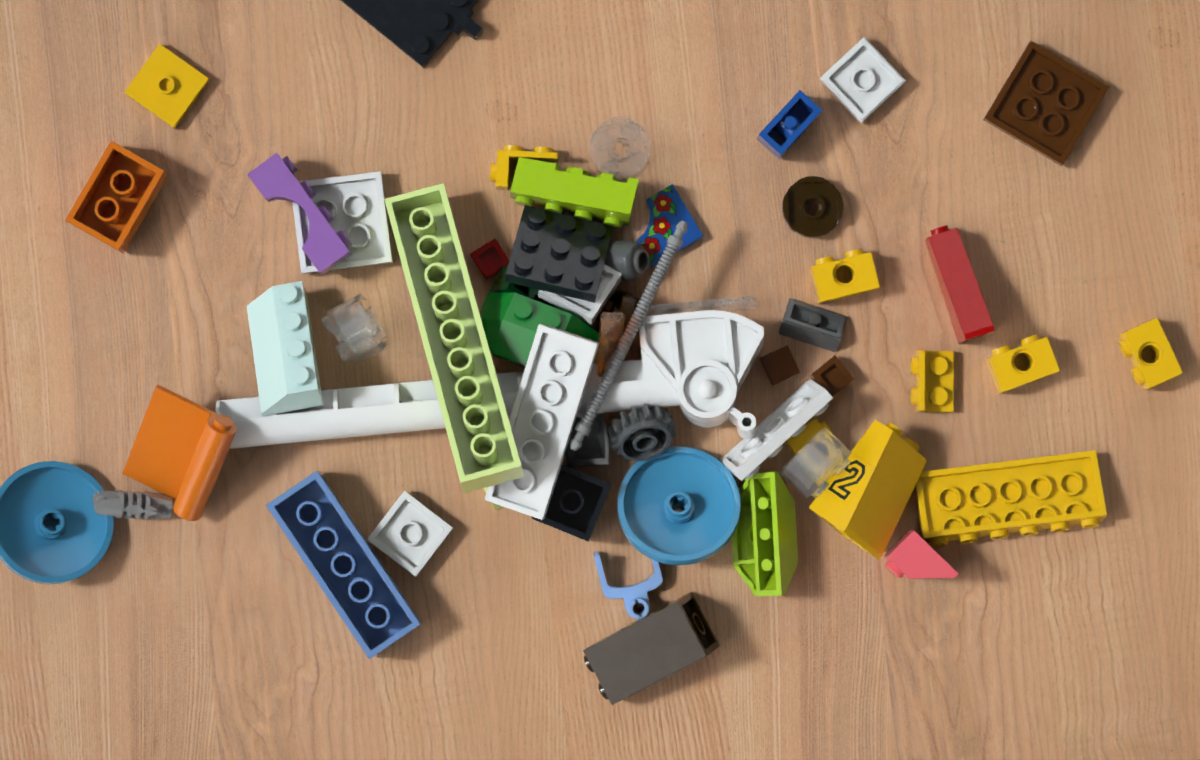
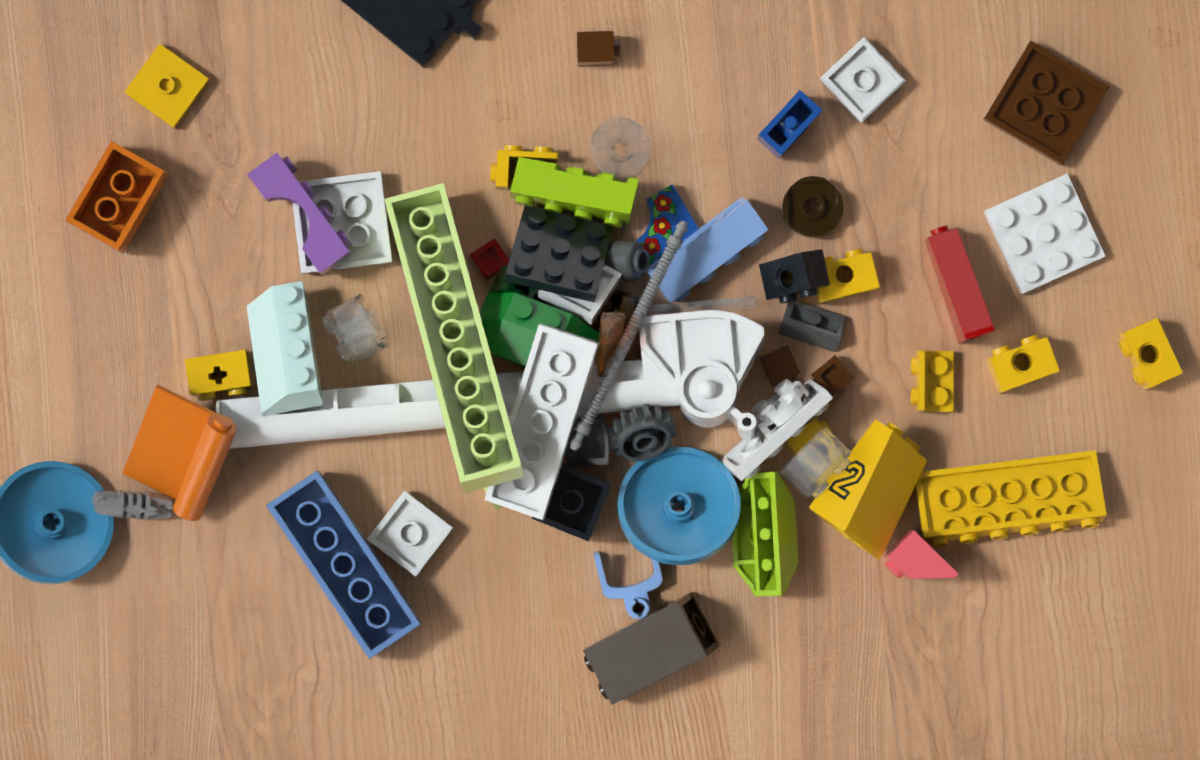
none -> yellow brick [184,349,254,401]
none -> reddish brown brick [577,31,620,67]
none -> light blue brick [646,197,769,303]
none -> white plate [752,379,809,433]
none -> black brick [759,249,830,304]
none -> white plate [983,173,1105,294]

